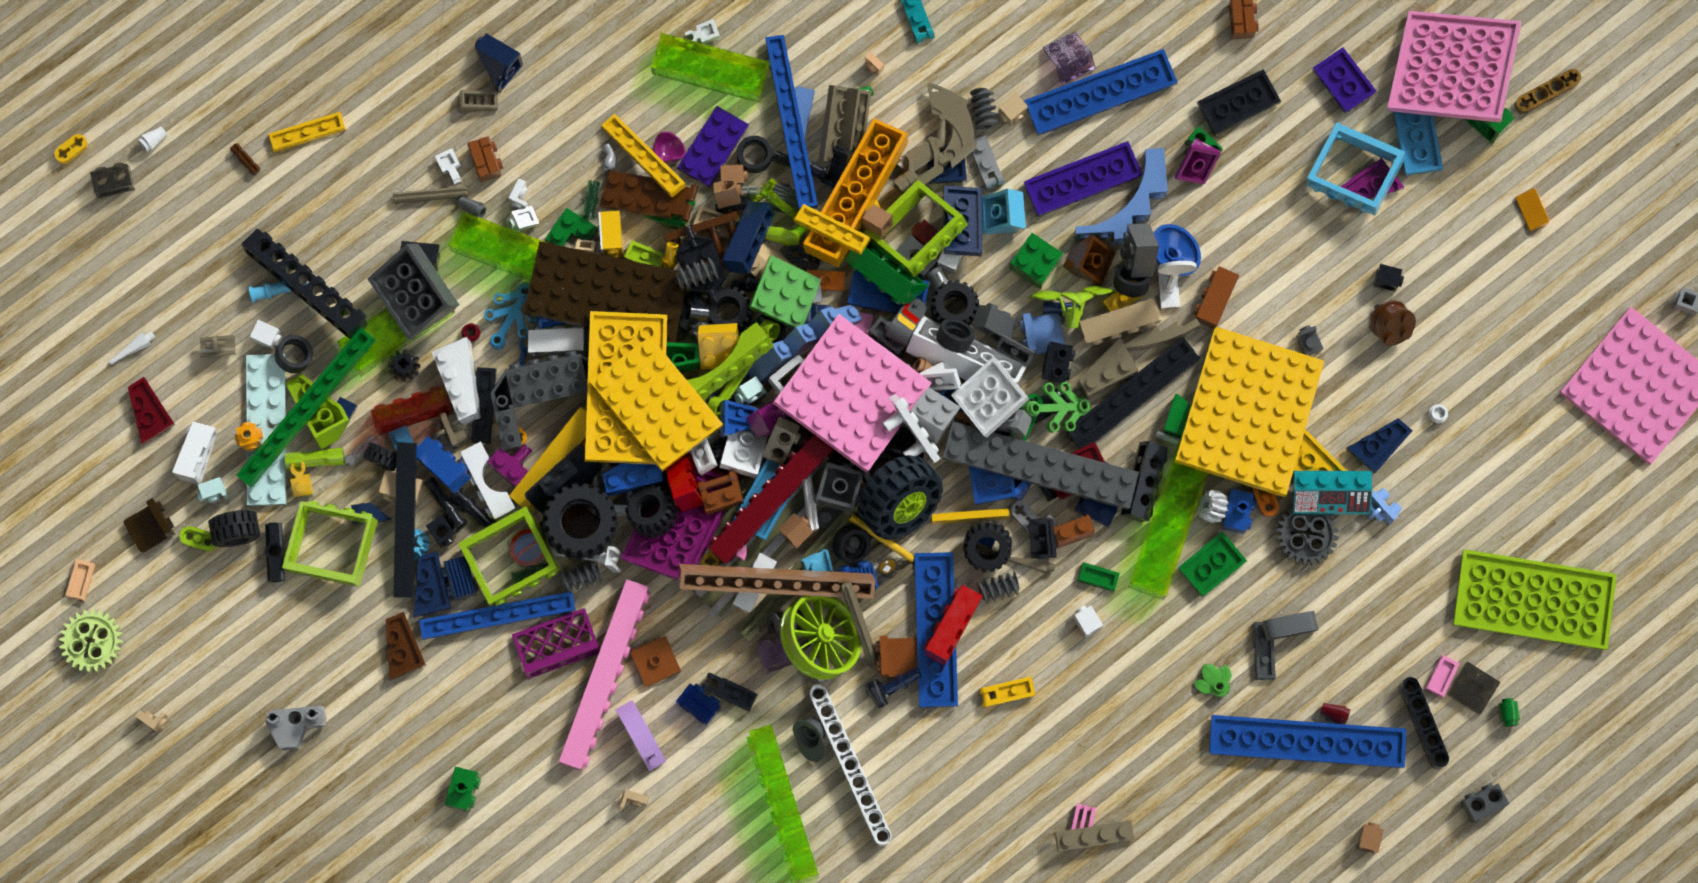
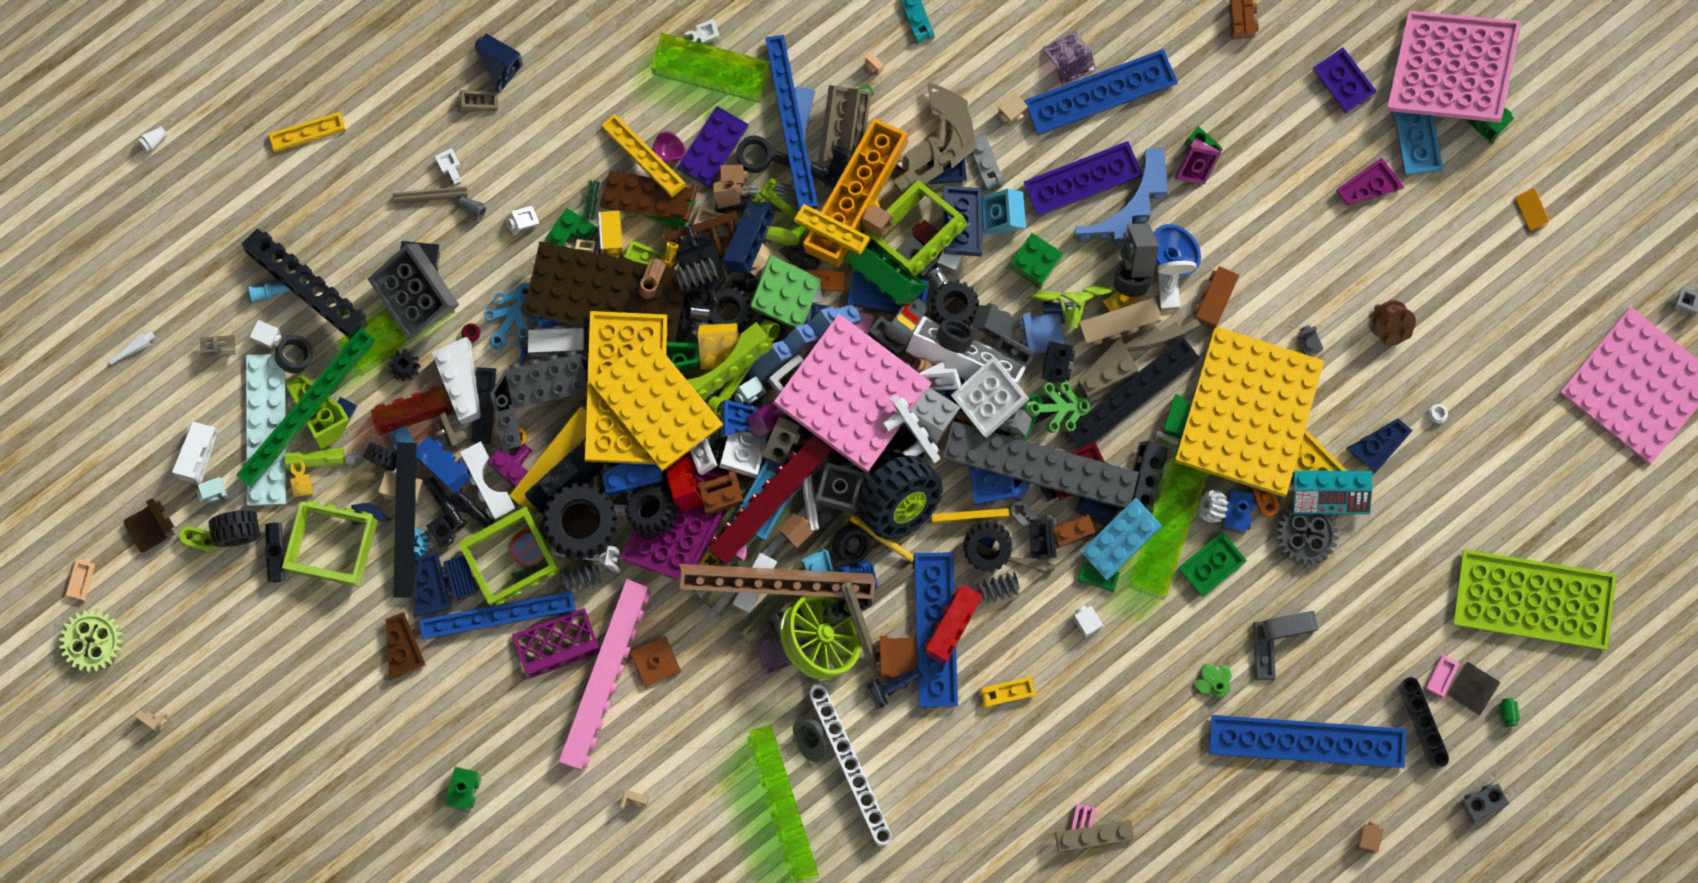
yellow beam [54,134,88,164] -> none
clear smoke brick [90,163,135,198] -> none
dark red wing [128,377,175,445] -> none
reddish brown axle [230,143,260,175] -> none
light orange brick [234,422,264,451] -> none
light grey piece [265,706,327,751] -> none
clear neon green brick [449,211,548,281] -> none
dark orange brick [467,136,504,182] -> none
white bracket [509,179,528,210] -> none
light grey arm [601,143,618,172] -> none
lavender arch [615,700,666,771] -> none
clear blue brick [676,683,721,727] -> none
black hinge [701,672,758,712] -> none
tile [878,558,899,578] -> none
dark grey piece [970,88,998,130] -> none
reddish brown slope [1063,235,1116,286] -> none
black plate [1197,69,1281,136] -> none
medium azure window [1307,122,1406,216] -> none
dark red cone [1320,703,1351,724] -> none
light blue hips [1368,488,1402,525] -> none
black brick [1373,264,1404,292] -> none
pearl gold beam [1515,69,1581,114] -> none
none -> medium nougat piece [639,258,666,299]
none -> black beam [823,598,872,624]
none -> medium azure plate [1081,498,1163,580]

